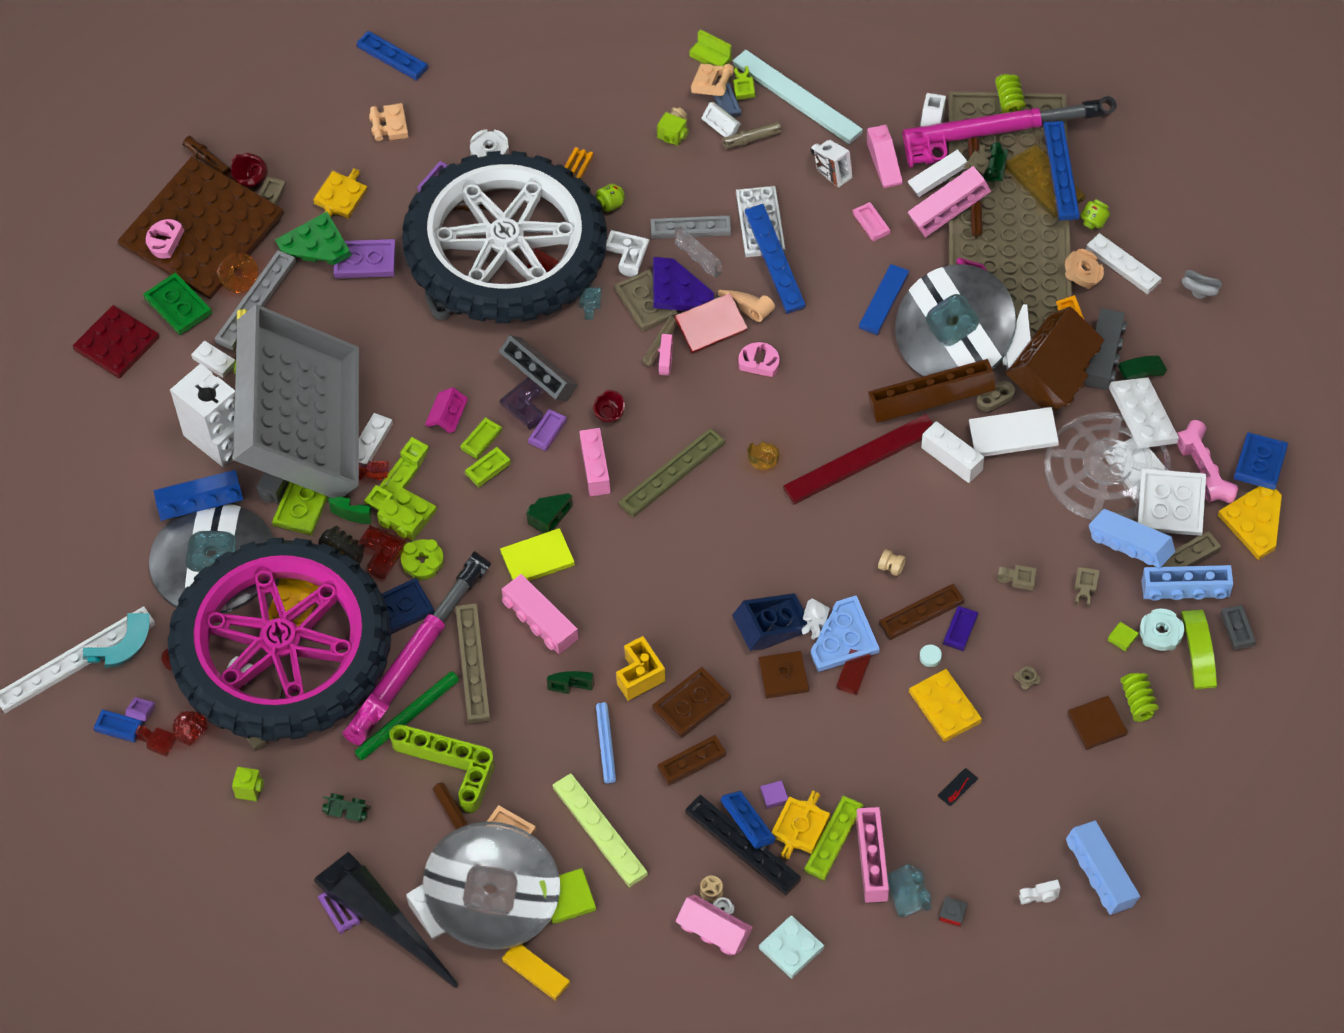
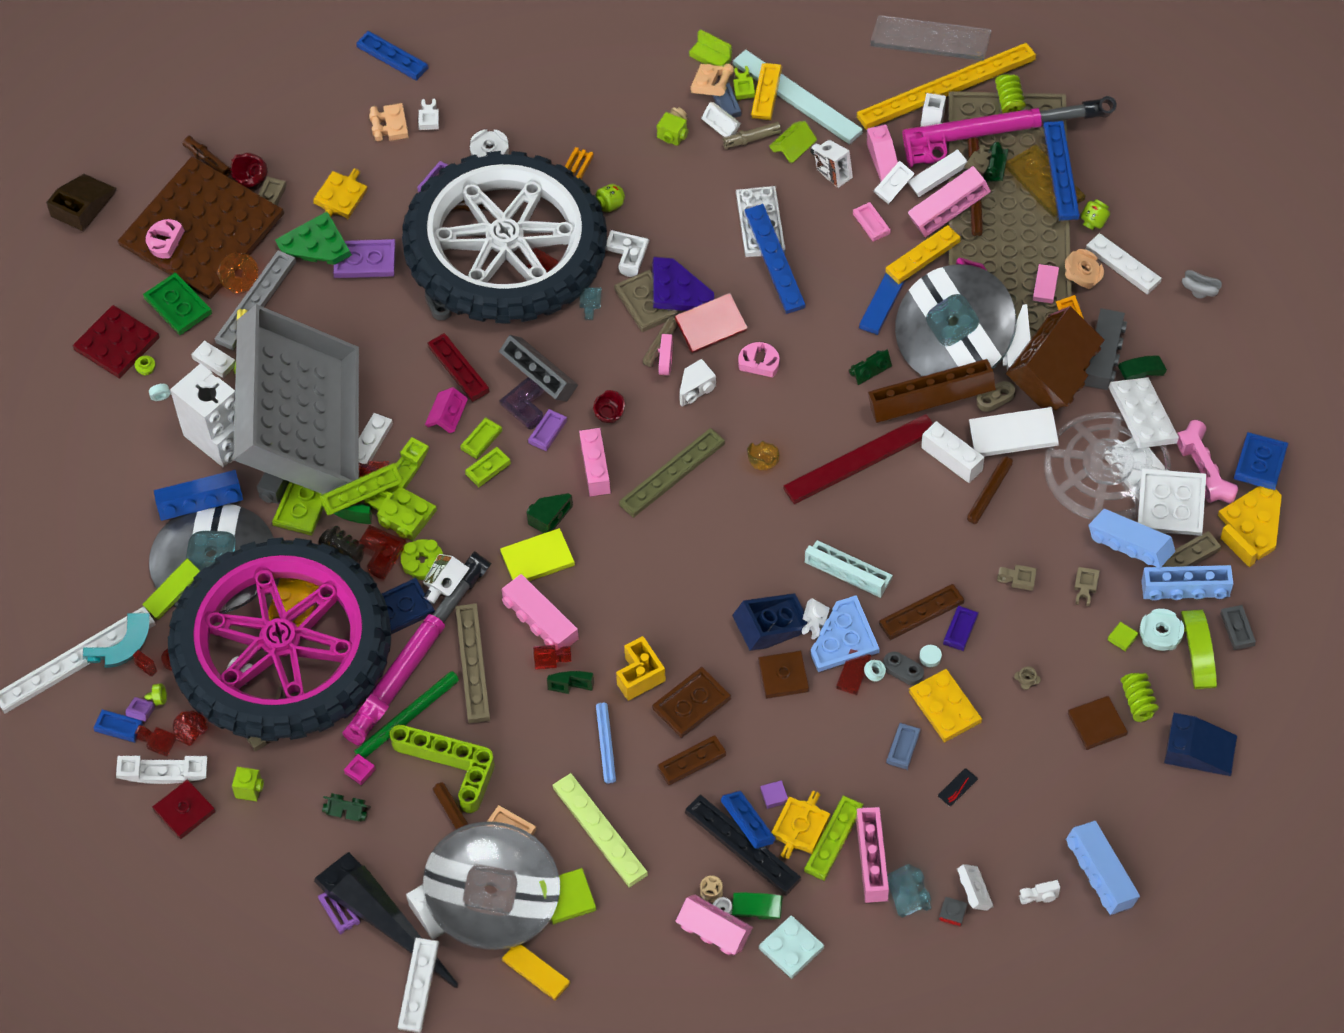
light grey tile [651,216,731,239] -> none
clear plate [675,226,722,278] -> none
light nougat piece [718,290,775,322] -> none
tan wheel [878,549,906,577] -> none
none -> dark brown slope [46,174,117,231]
none -> white slope [116,756,207,784]
none -> clear red tile [133,650,157,676]
none -> lime plate [135,356,156,375]
none -> lime tile [142,558,200,620]
none -> lime tile [144,683,167,706]
none -> light aqua tile [149,384,171,401]
none -> dark red plate [152,779,216,839]
none -> lime tile [319,463,403,515]
none -> dark pink plate [344,754,376,785]
none -> white tile [398,938,439,1033]
none -> white plate [419,99,439,130]
none -> white torso [423,554,469,604]
none -> dark red plate [427,333,490,402]
none -> clear red plate [533,645,572,670]
none -> white slope [680,359,716,407]
none -> green slope [732,893,783,919]
none -> yellow plate [751,63,782,120]
none -> lime panel [769,121,817,163]
none -> light aqua fence [805,540,893,598]
none -> dark green hinge [849,349,892,385]
none -> yellow plate [857,43,1036,130]
none -> light aqua plate [864,660,886,681]
none -> clear tile [870,15,991,61]
none -> white plate [873,161,915,204]
none -> dark grey plate [883,652,924,685]
none -> yellow plate [886,225,961,284]
none -> sand blue tile [886,723,921,770]
none -> white plate [957,864,993,911]
none -> reddish brown axle [967,456,1013,524]
none -> bright pink tile [1033,264,1059,304]
none -> dark blue slope [1164,713,1237,776]
none -> yellow tile [1220,524,1258,567]

